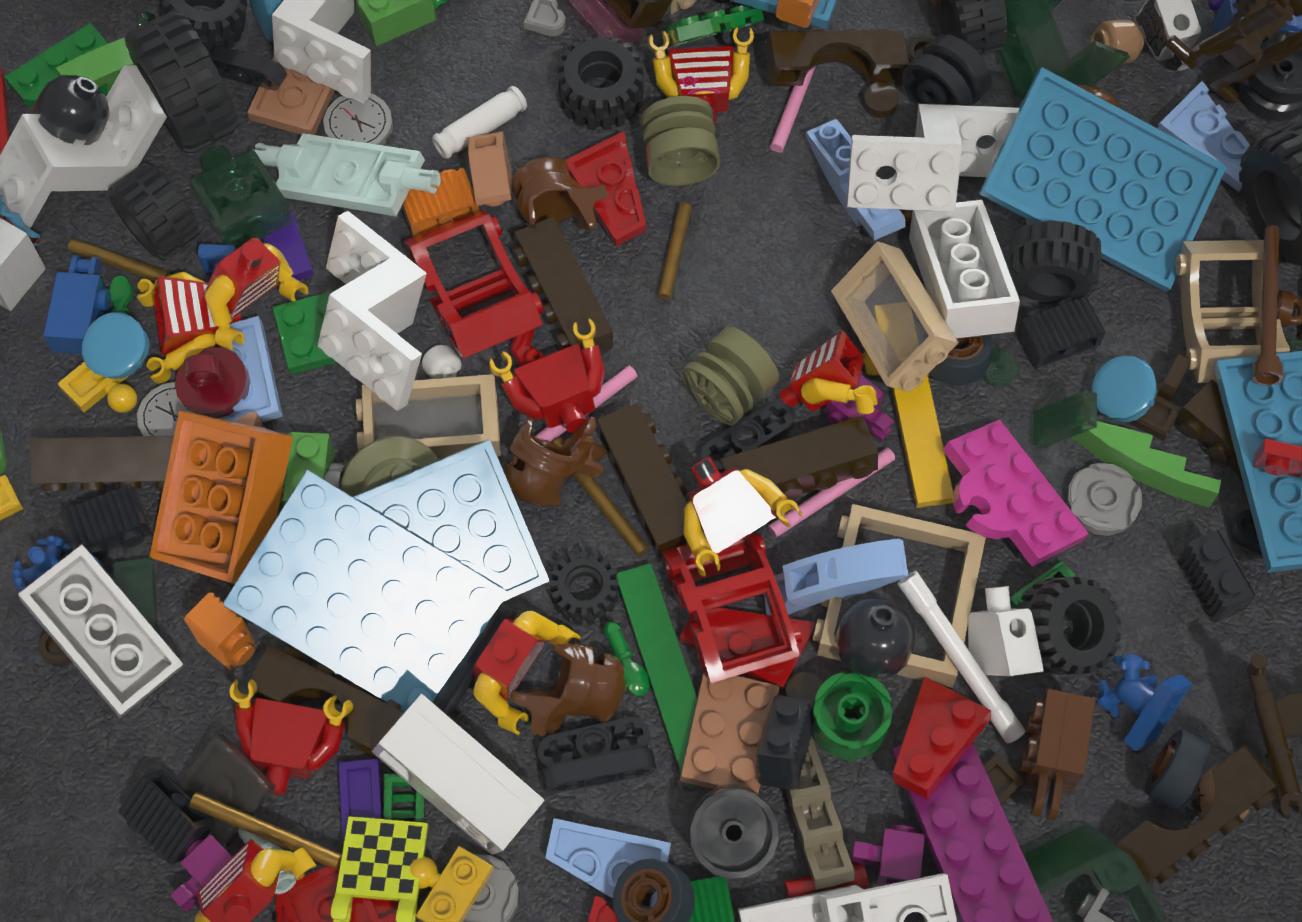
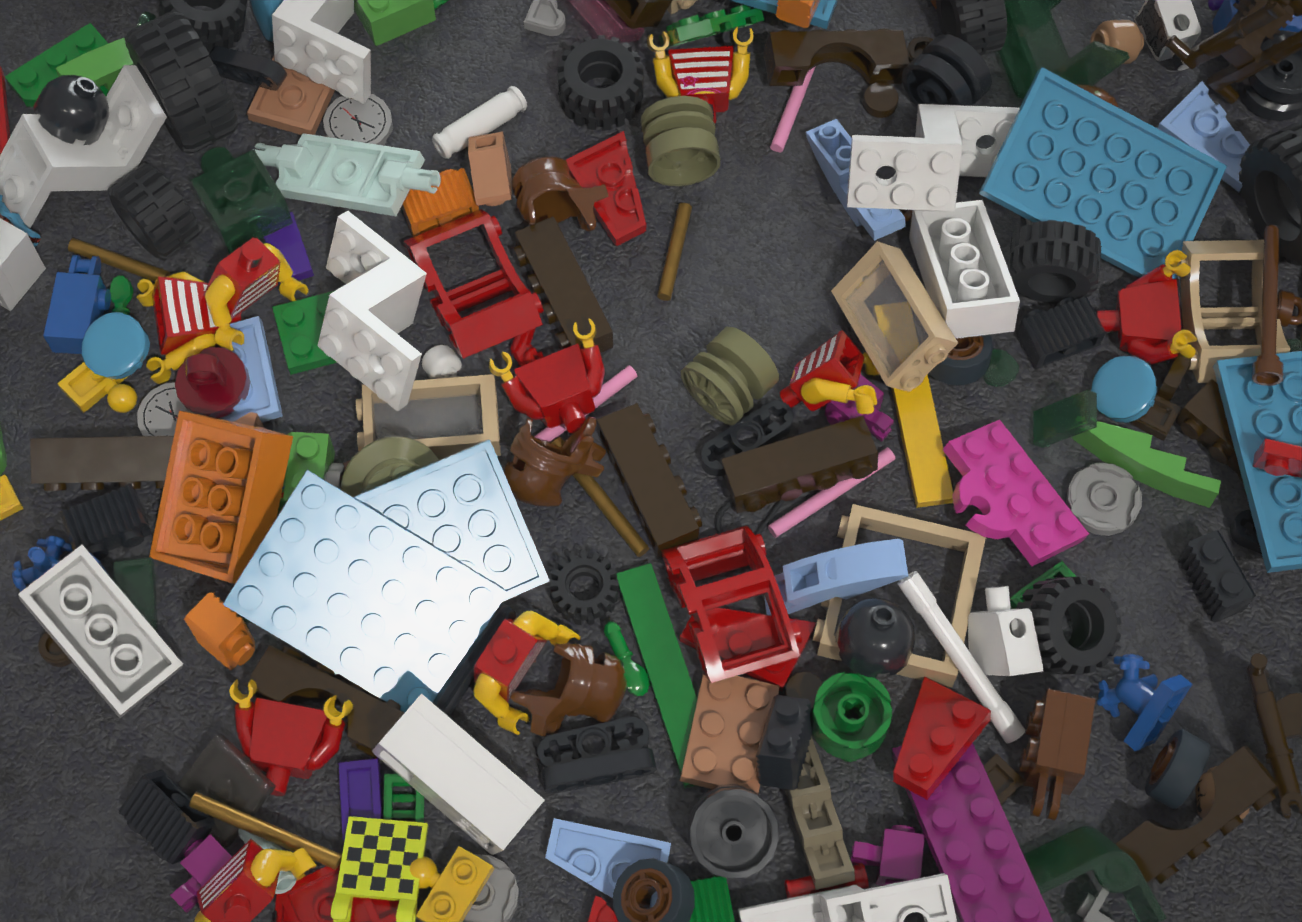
blue tile [198,244,236,273] -> none
torso [683,457,802,576] -> none
none -> red torso [1096,250,1197,364]

